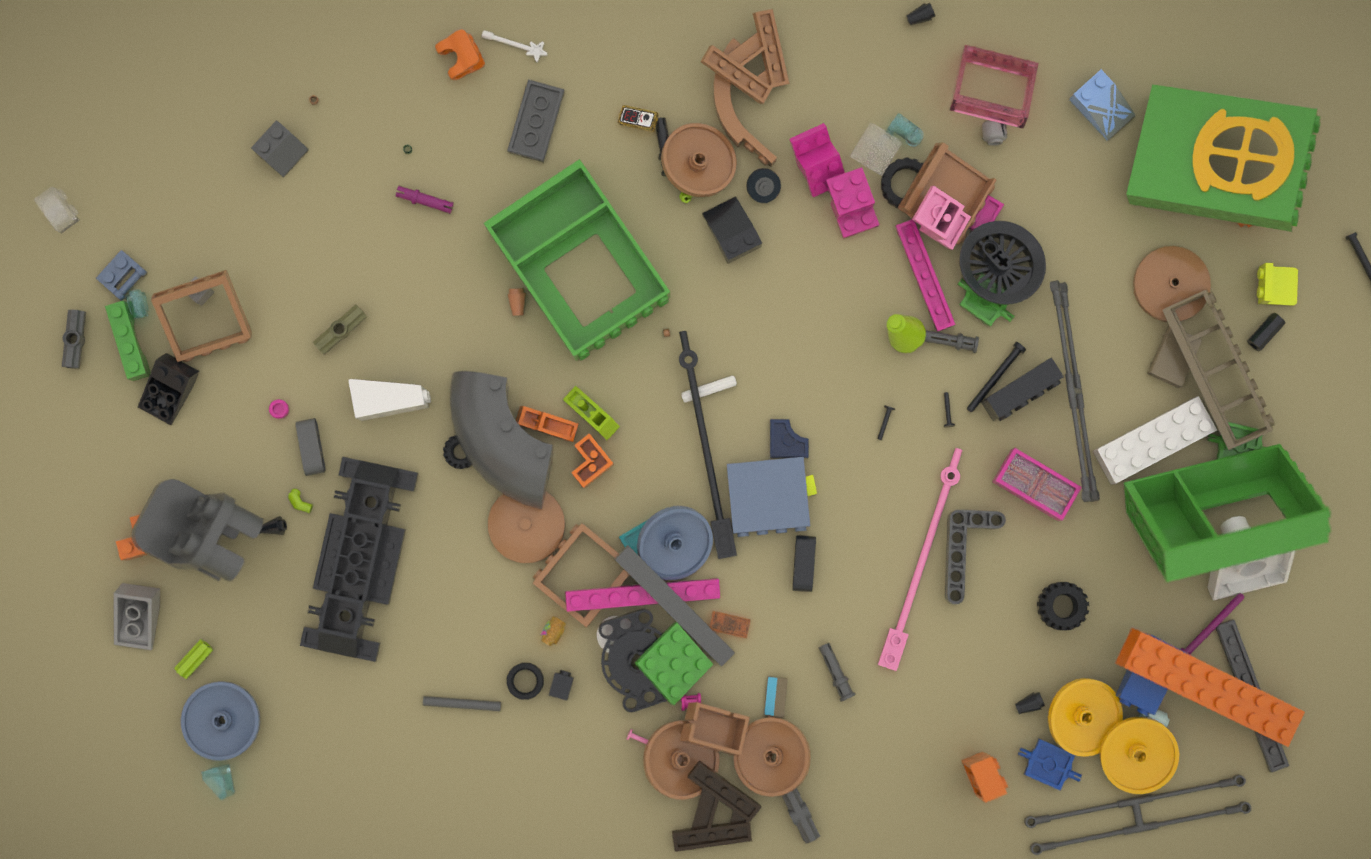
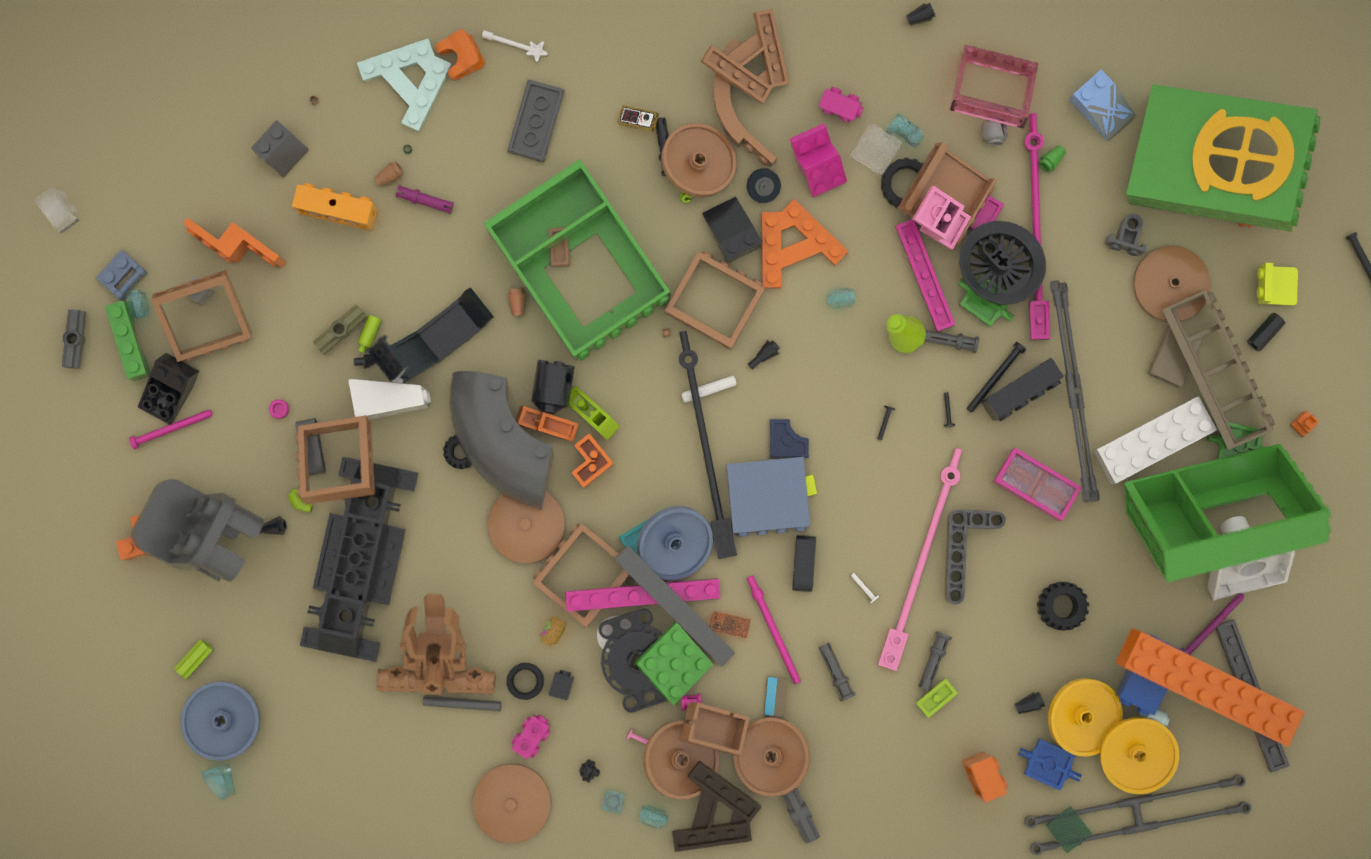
light grey slope [114,583,160,650] -> none
dark pink bracket [826,167,879,239] -> none
none -> dark pink bar [129,410,213,450]
none -> orange bracket [183,218,286,268]
none -> light orange brick [292,183,378,231]
none -> medium nougat window [295,415,375,505]
none -> black bar [354,354,375,369]
none -> light aqua plate [357,38,452,132]
none -> lime cylinder [358,315,382,354]
none -> black panel [366,287,494,384]
none -> medium nougat cone [374,161,404,187]
none -> medium nougat piece [377,594,496,695]
none -> medium nougat dish [473,764,551,843]
none -> dark pink brick [511,714,551,760]
none -> black cylinder [531,360,575,414]
none -> medium nougat tile [548,227,570,267]
none -> black plant [579,759,600,783]
none -> clear light blue tile [602,790,625,814]
none -> clear light blue brick [639,805,669,830]
none -> medium nougat window [665,251,765,350]
none -> dark pink bar [746,575,801,684]
none -> black cone [748,339,780,370]
none -> orange plate [762,199,849,288]
none -> dark pink brick [819,86,864,123]
none -> clear light blue brick [827,287,855,309]
none -> white pin [851,573,880,604]
none -> lime plate [915,678,958,718]
none -> dark grey pin [918,631,952,691]
none -> dark pink bar [1024,113,1050,340]
none -> bright green cone [1039,145,1066,173]
none -> clear green piece [1045,806,1092,853]
none -> dark grey pin [1104,214,1147,256]
none -> orange piece [1290,411,1319,437]

